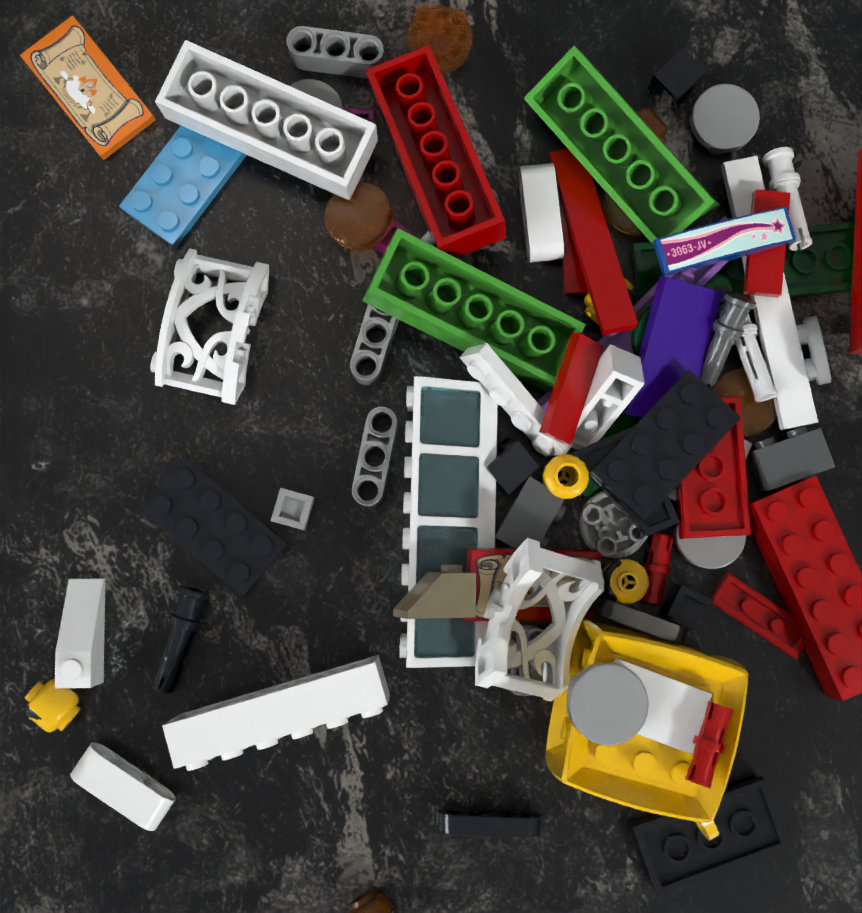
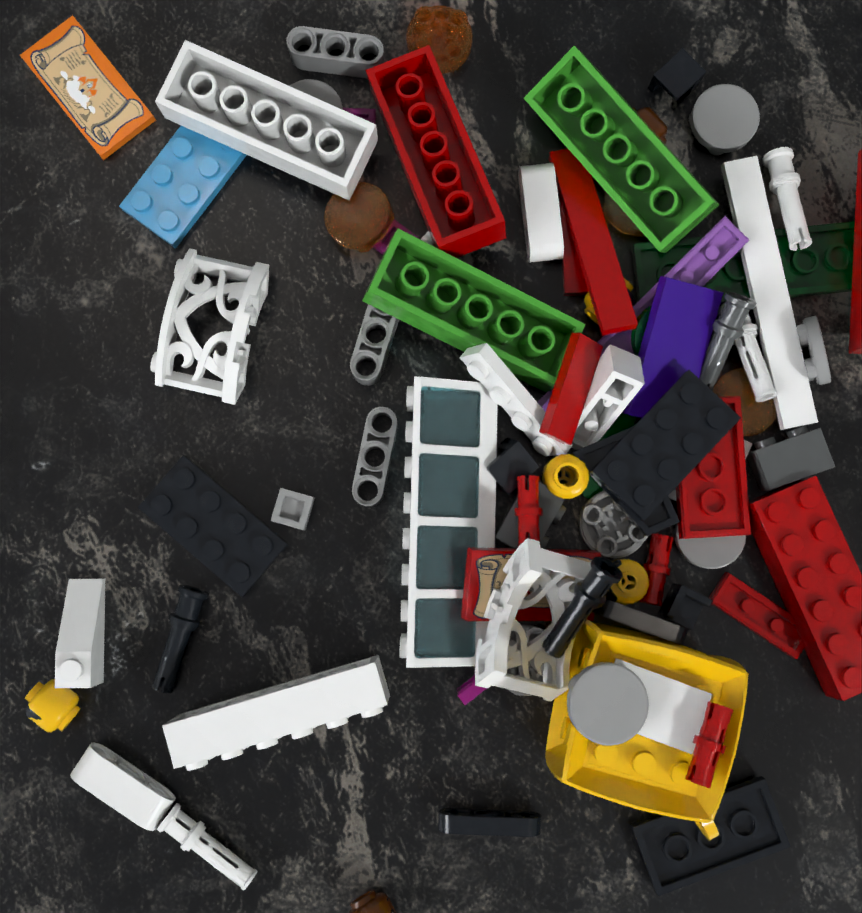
dark tan slope [393,565,476,619] -> none
slope [653,207,796,276] -> none
red tile [743,189,791,298] -> none
none -> white pin [156,803,258,891]
none -> magenta tile [457,675,487,705]
none -> red pin [515,475,543,548]
none -> black pin [542,557,623,658]

